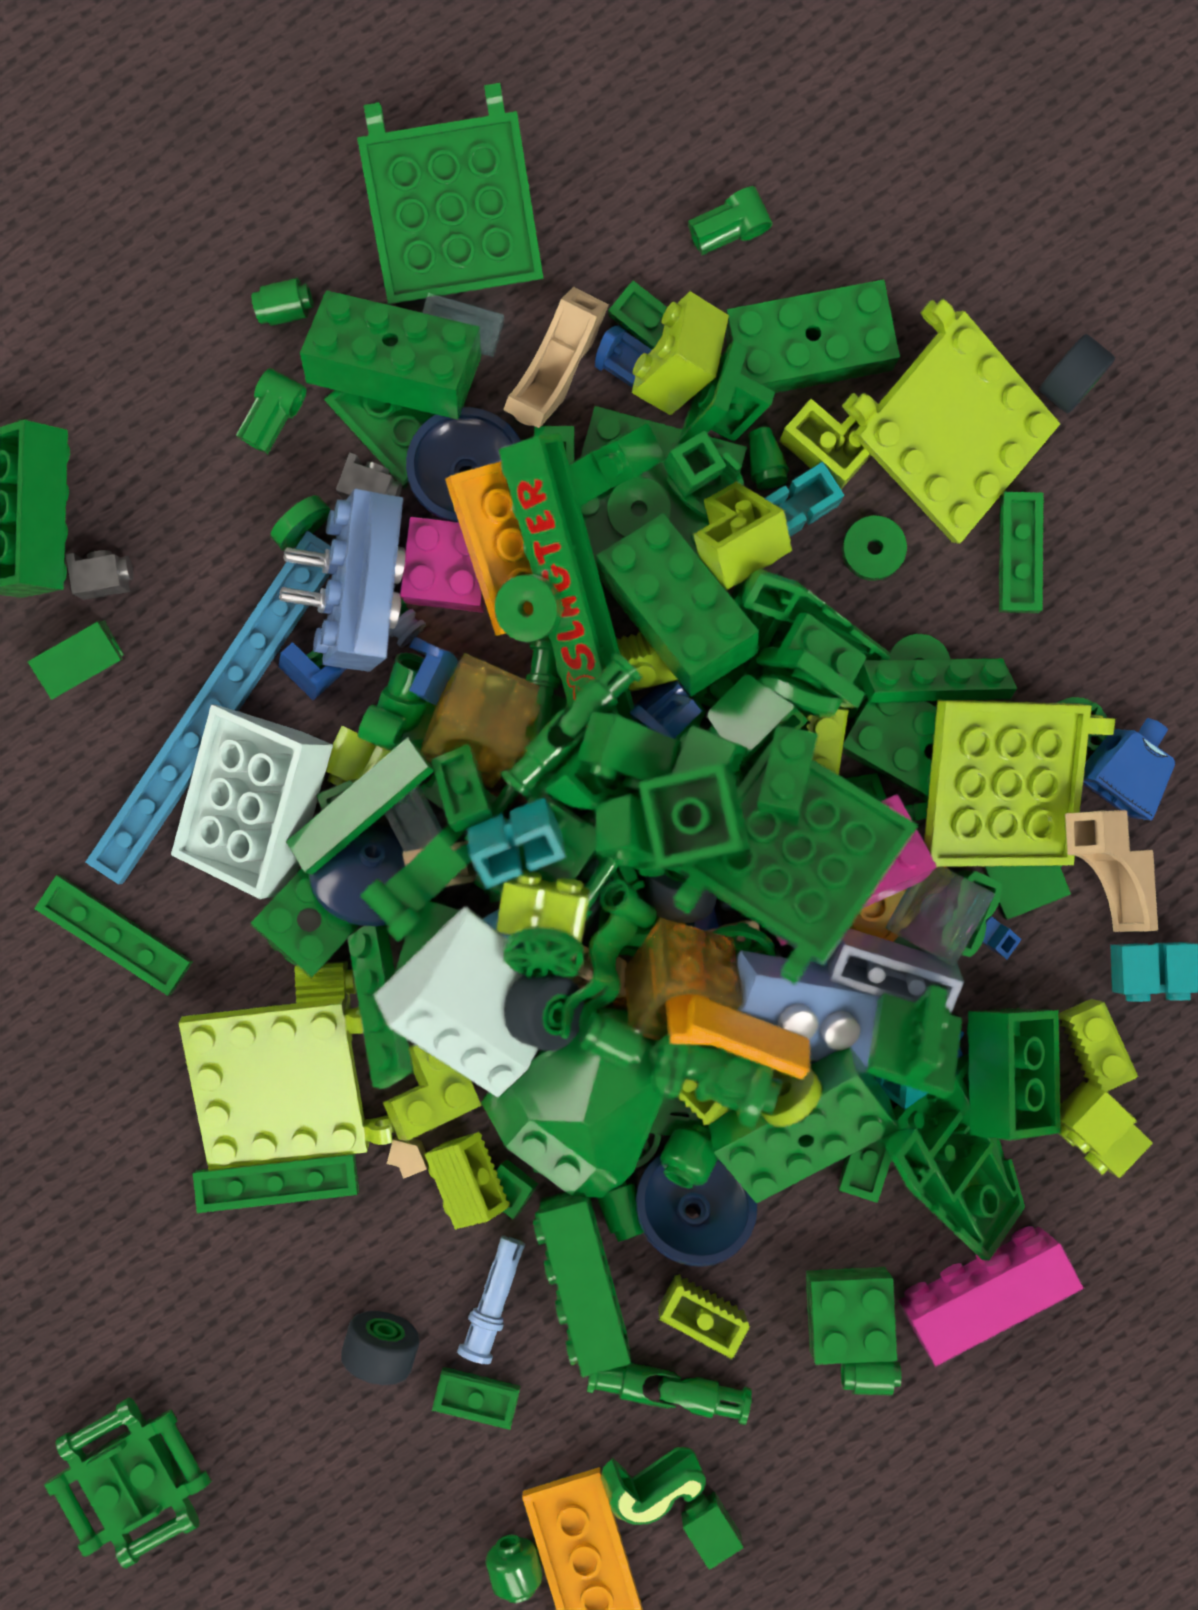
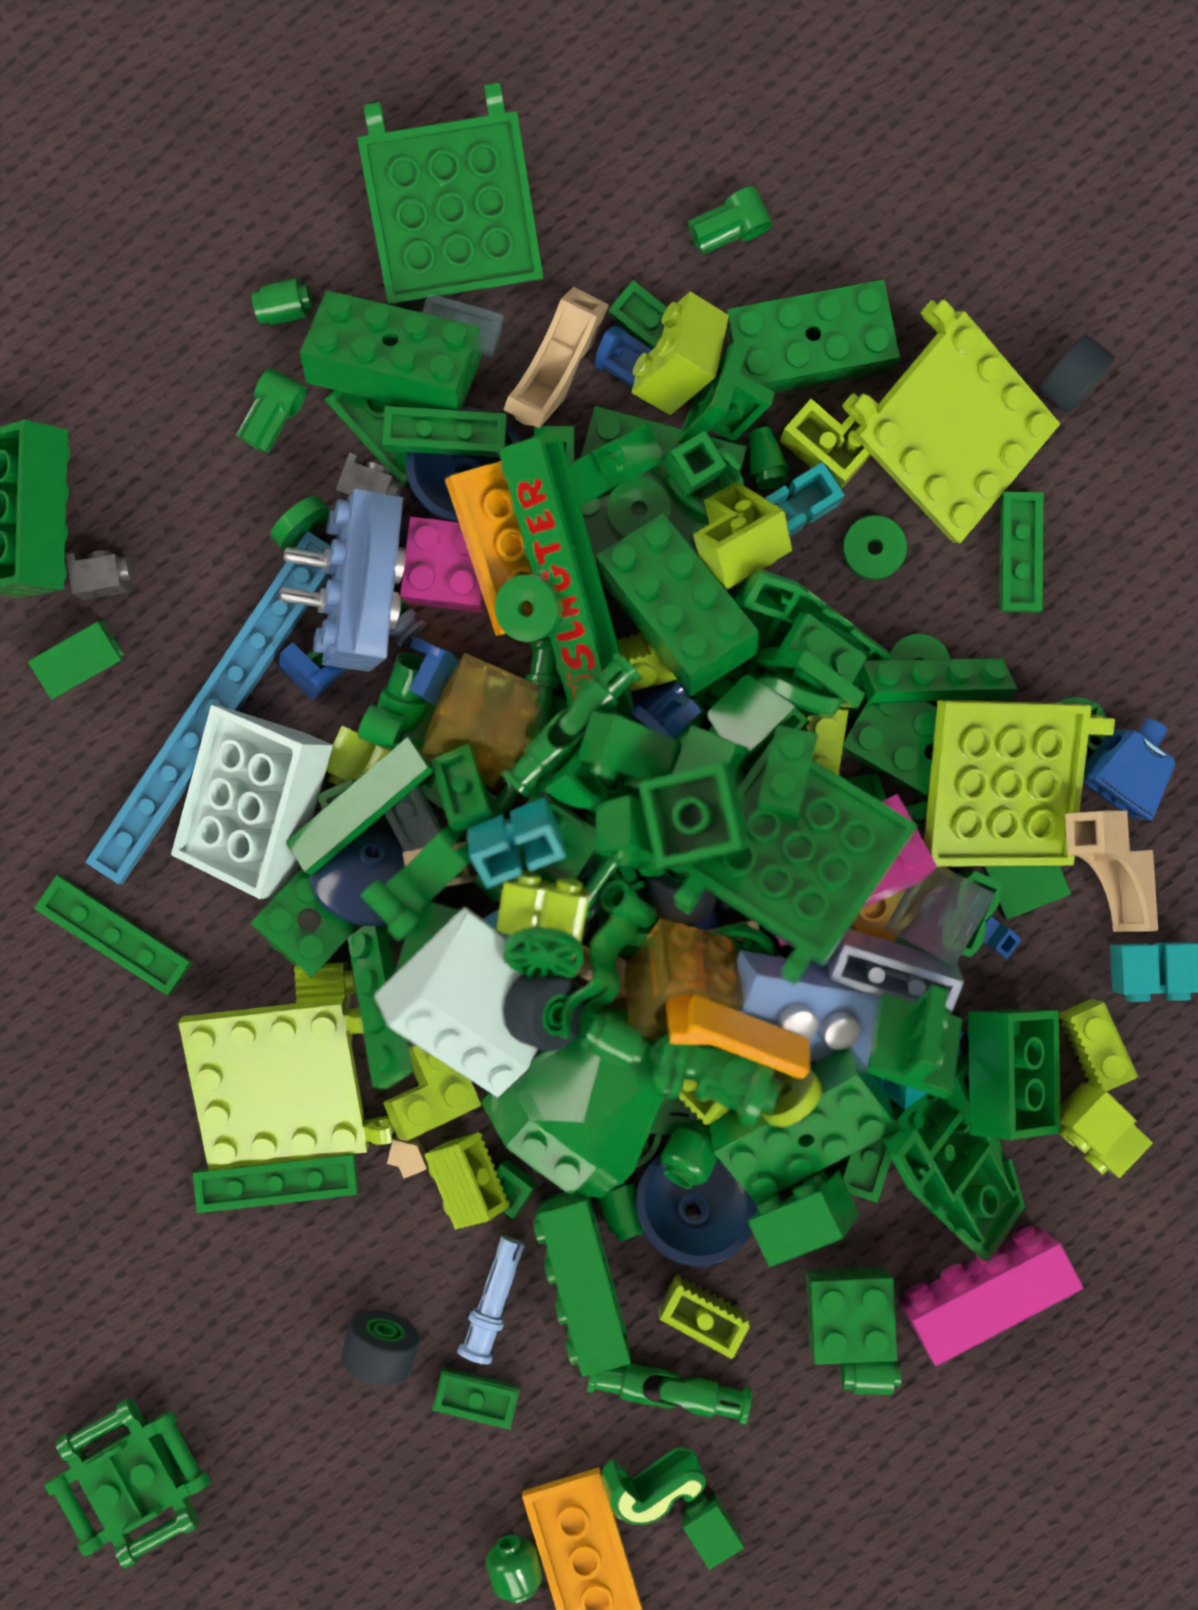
none -> green plate [382,406,506,458]
none -> green slope [748,1170,860,1267]

